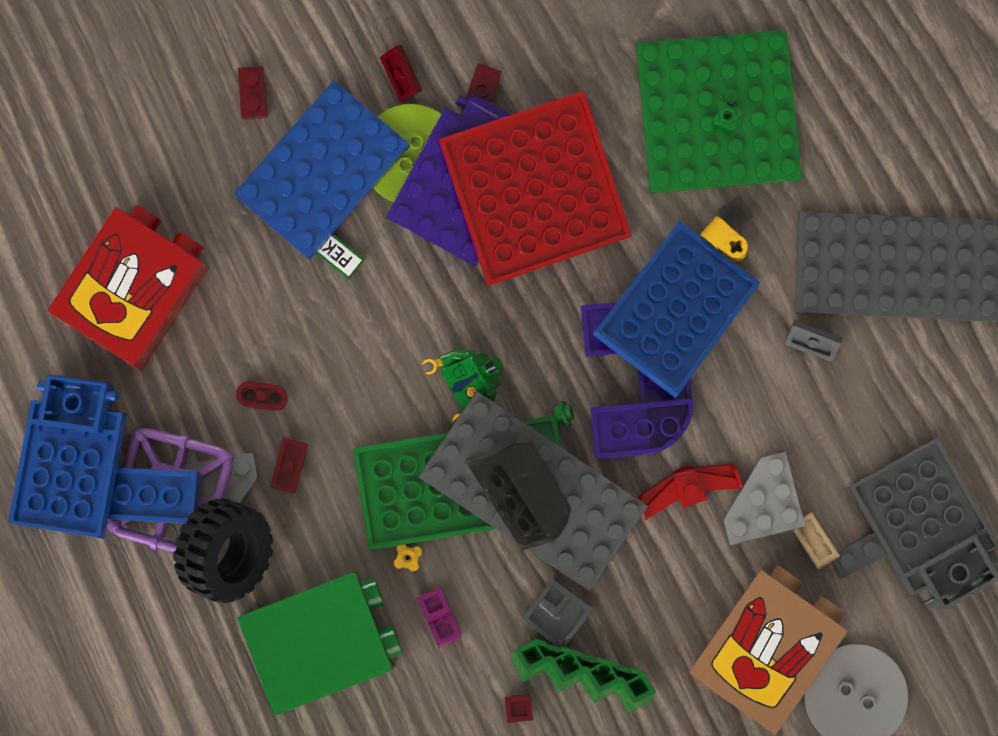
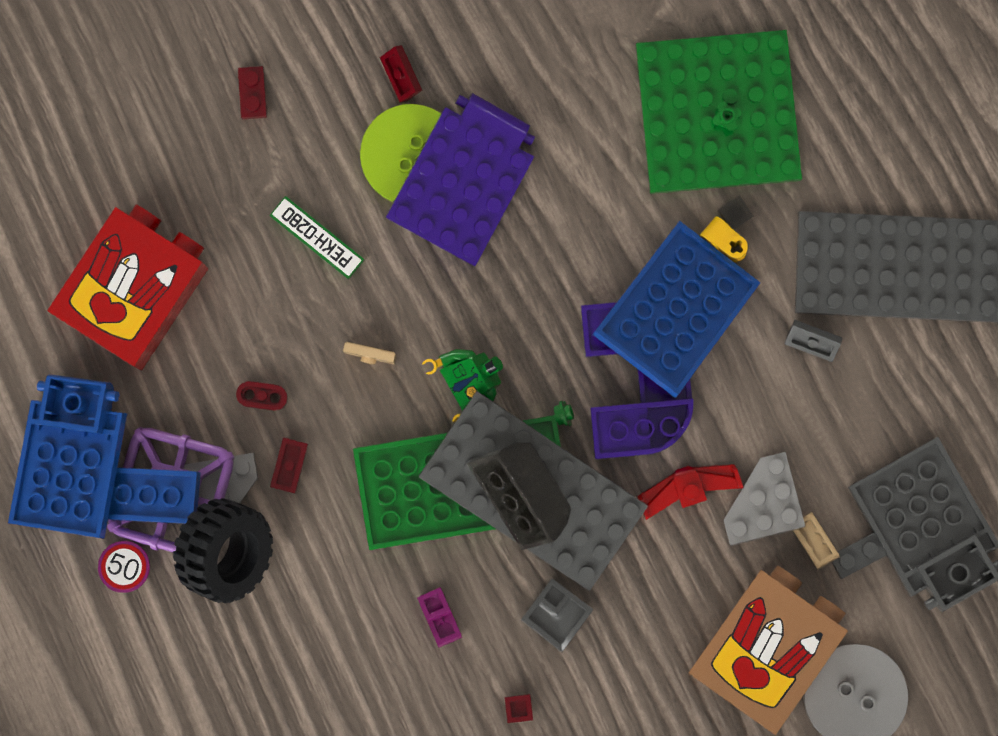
blue plate [234,80,410,260] -> none
green brick [237,572,403,716] -> none
yellow plate [394,545,422,572] -> none
red plate [438,91,632,286] -> none
dark red plate [461,63,502,112] -> none
green brick [511,639,656,713] -> none
none -> piece [98,541,150,593]
none -> tan plate [343,342,396,365]

